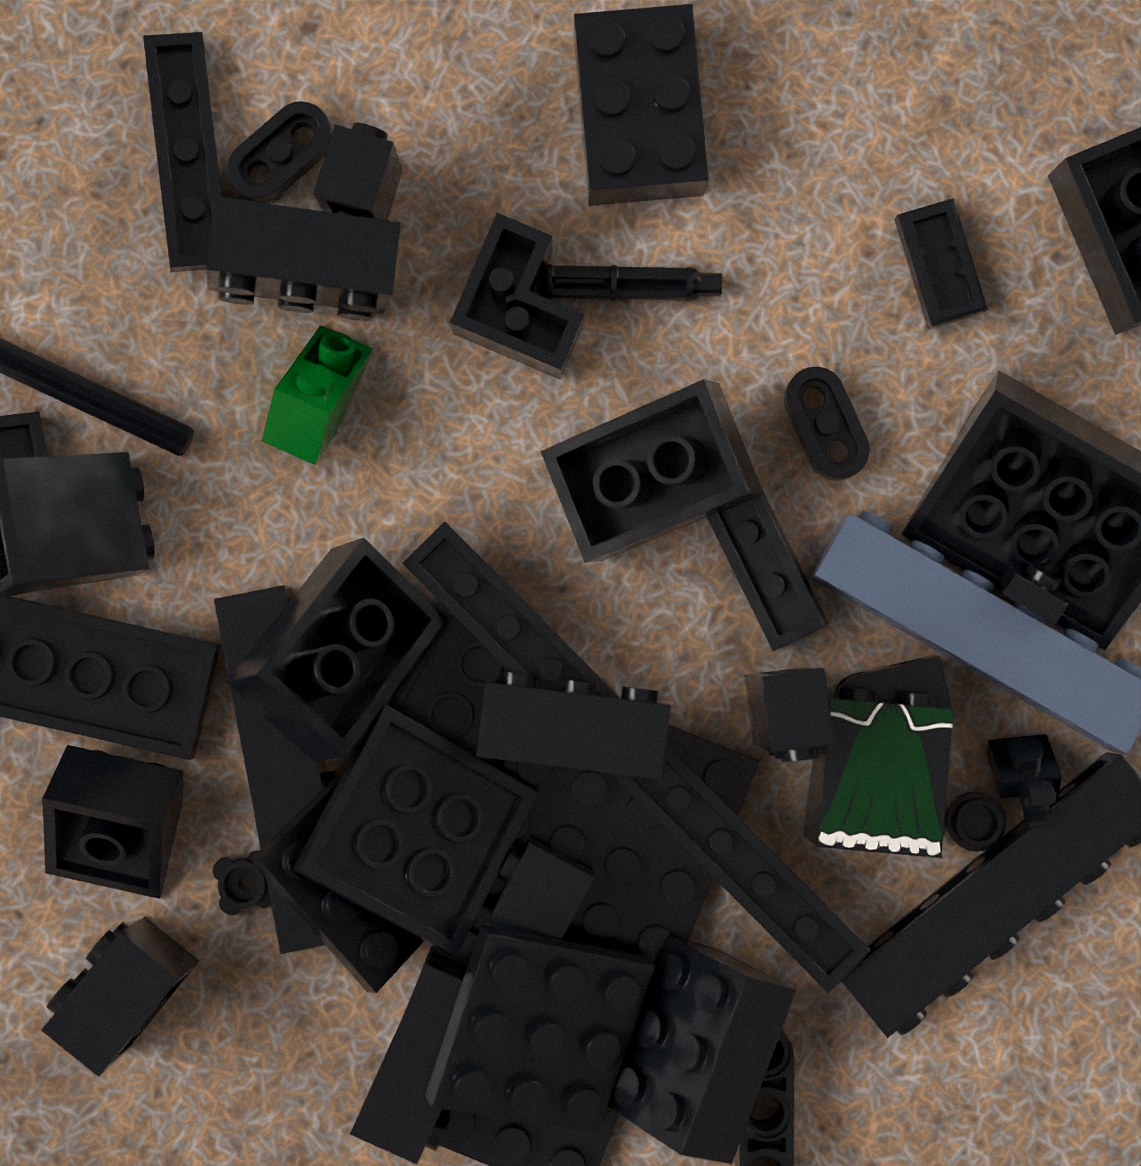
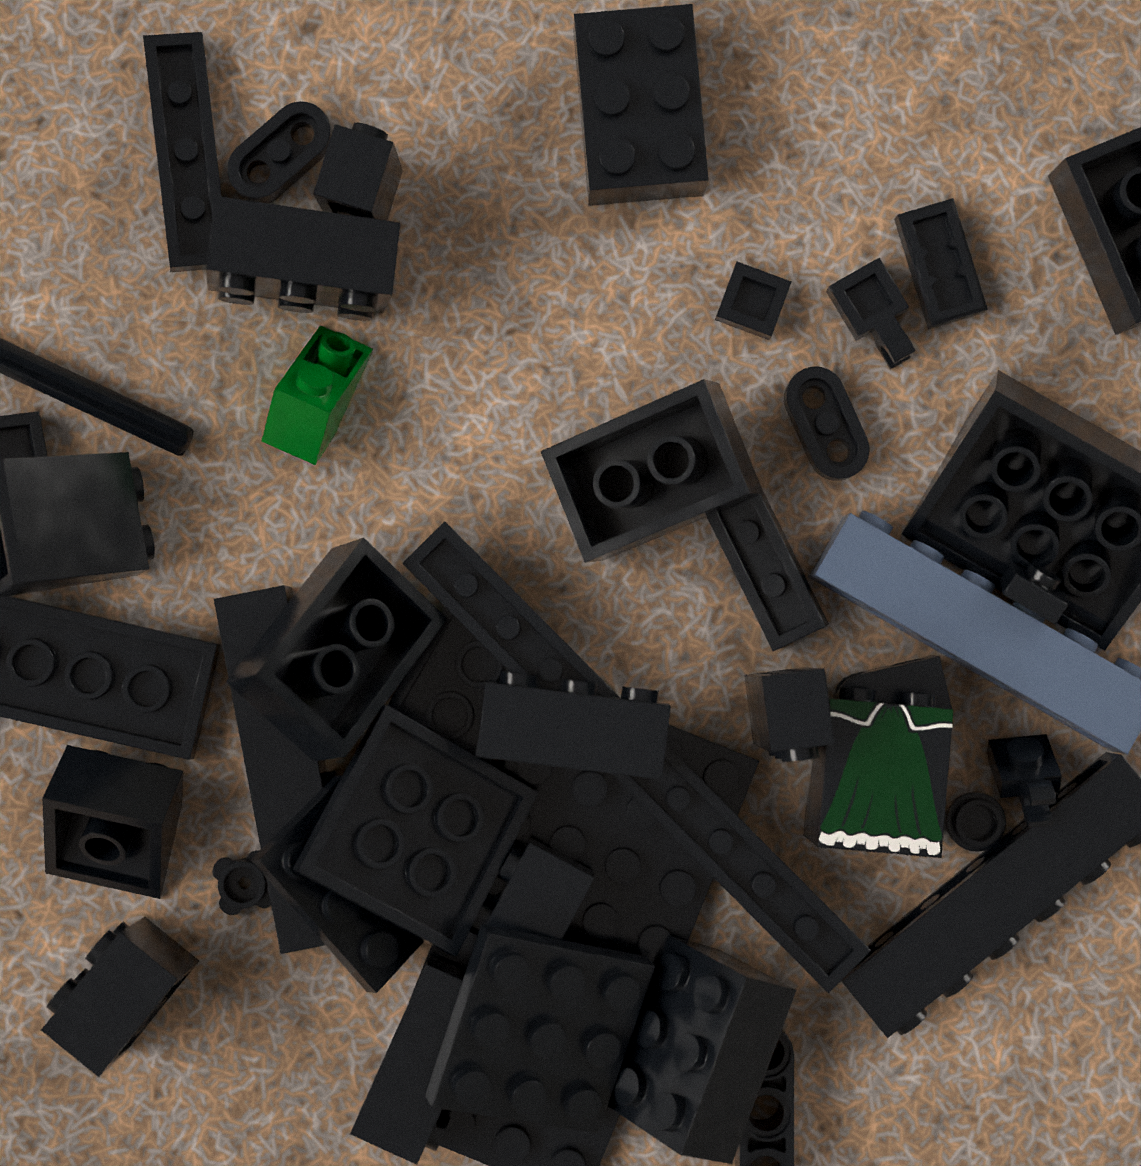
black brick [450,213,584,380] -> none
black piece [541,264,722,302] -> none
none -> black plate [715,261,792,340]
none -> black plate [826,257,915,370]

